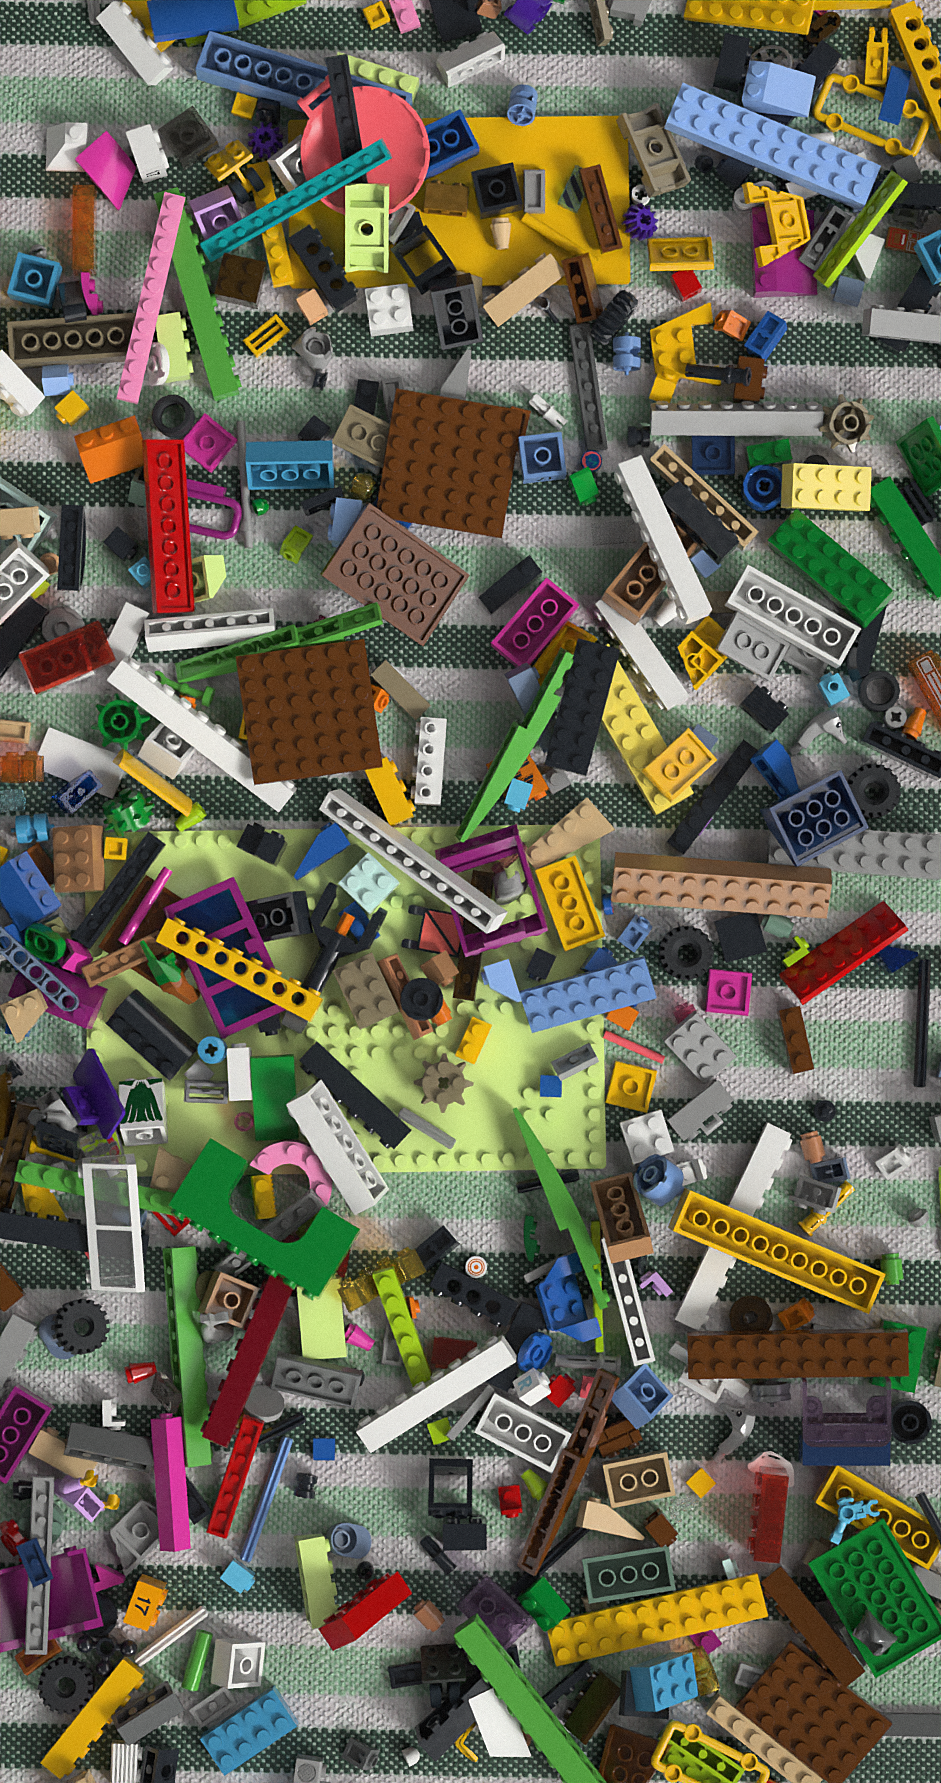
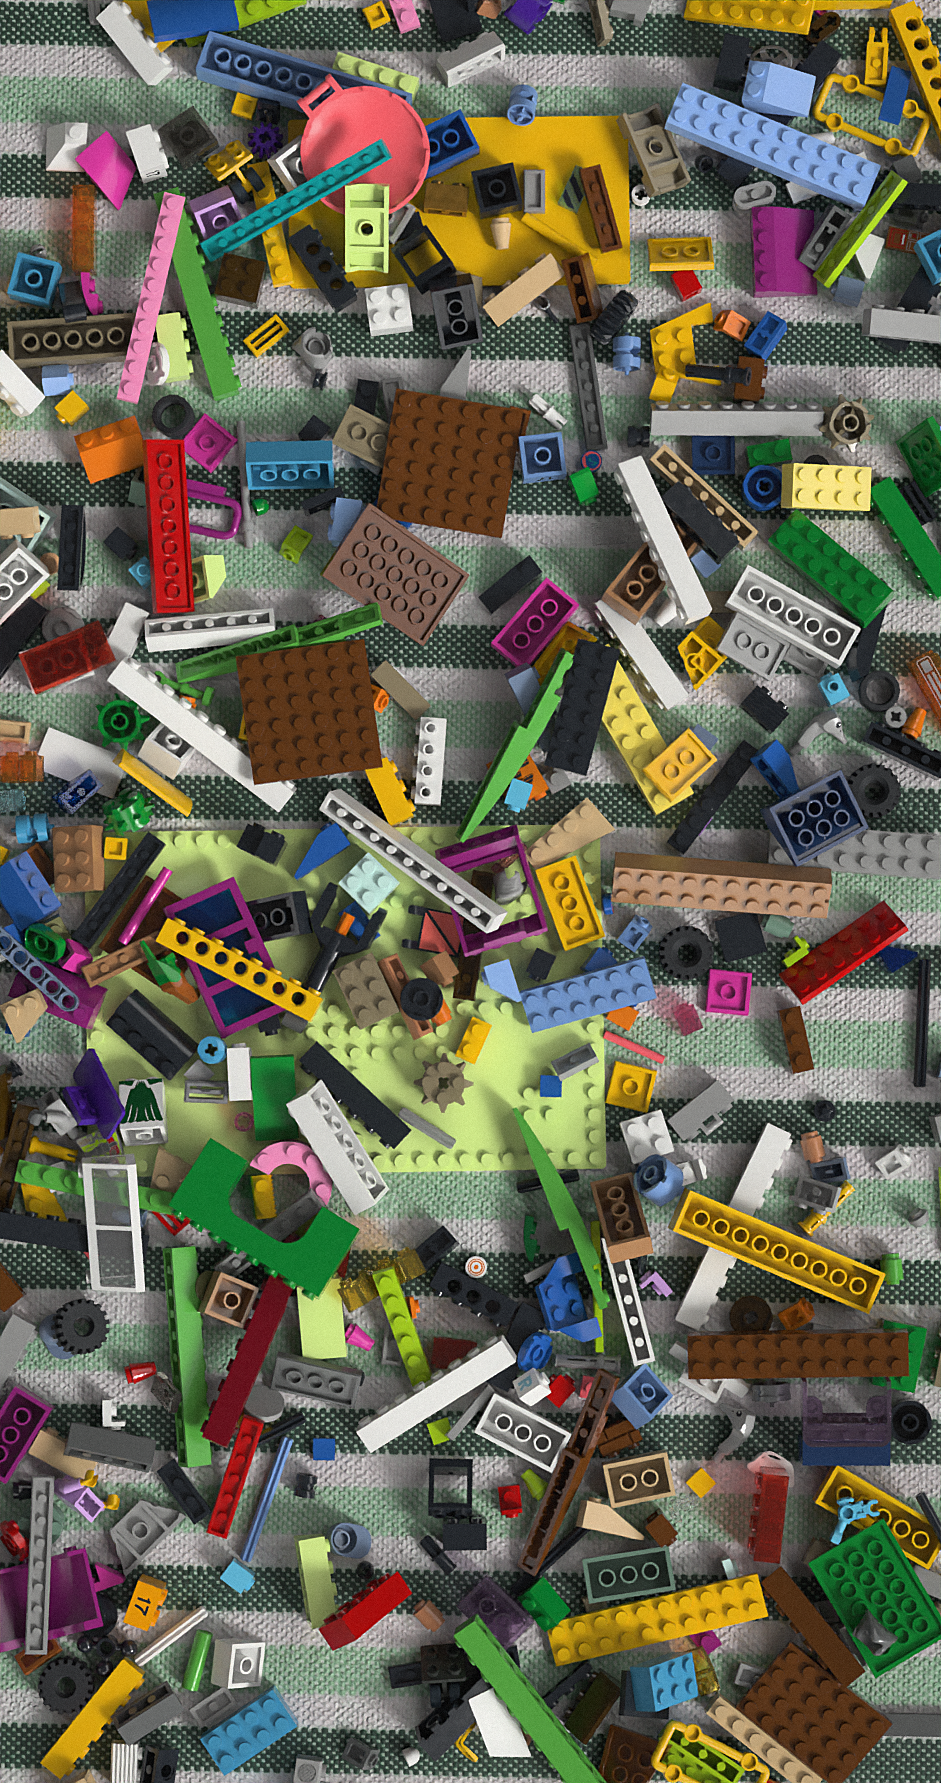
dark blue plate [16,1537,54,1588] -> none
black tile [35,1121,81,1160] -> none
dark pink brick [151,1413,191,1552] -> none
lime cone [174,802,207,832] -> none
light grey animal [200,1311,234,1345] -> none
light nougat brick [296,289,328,326] -> none
black plate [325,54,368,183] -> none
clear yellow piece [350,473,376,500] -> none
dark purple gear [622,203,659,241] -> none
light grey plate [662,1010,737,1084] -> none
yellow wing [742,182,811,268] -> none

